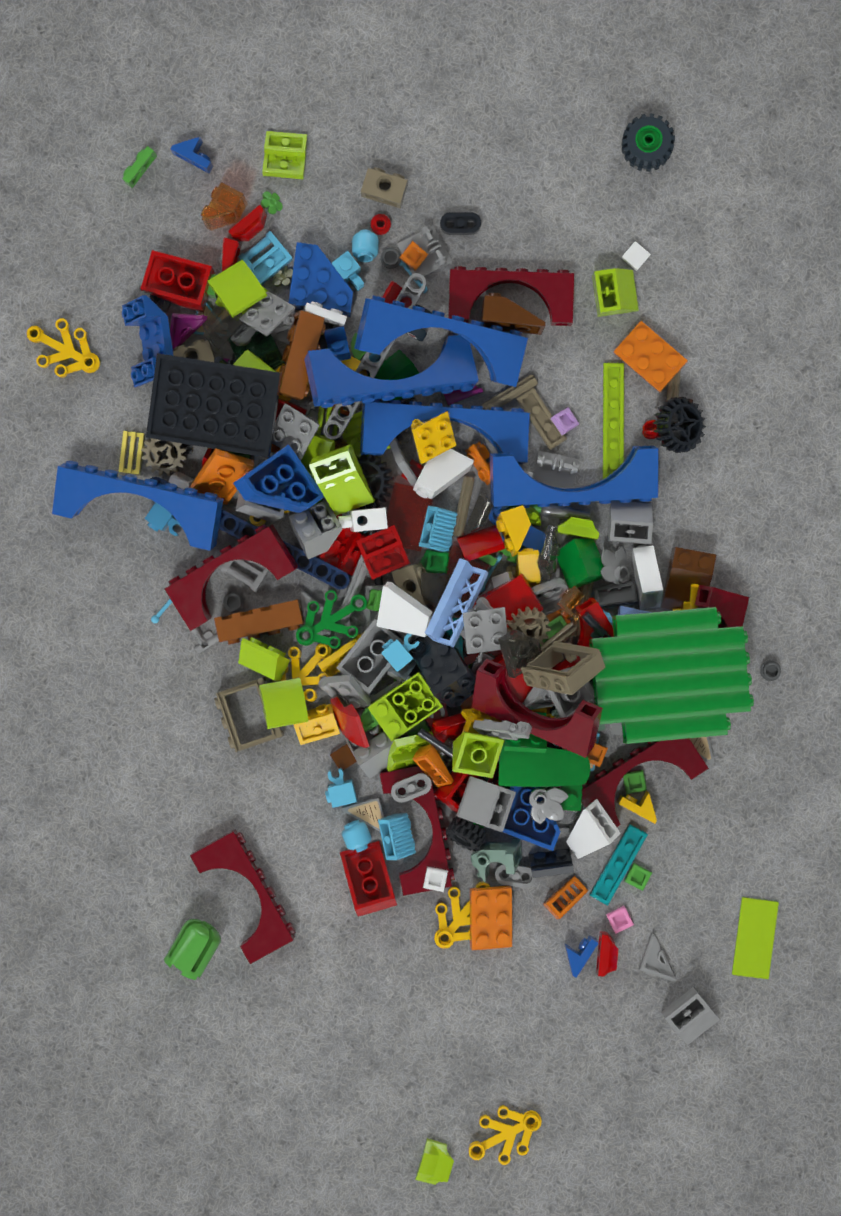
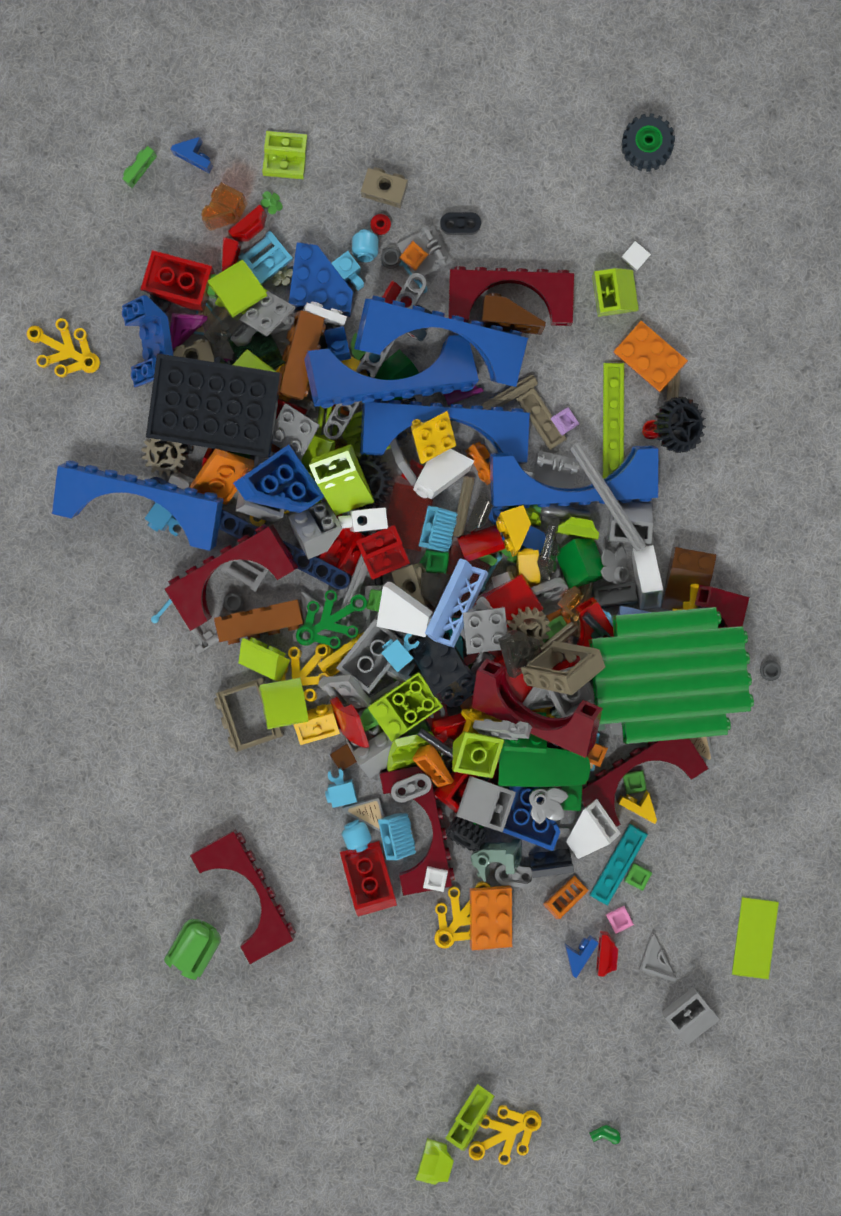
light yellow tile [119,431,145,475] -> none
none -> lime slope [445,1084,495,1151]
none -> light grey axle [570,442,646,551]
none -> green arm [589,1125,621,1145]

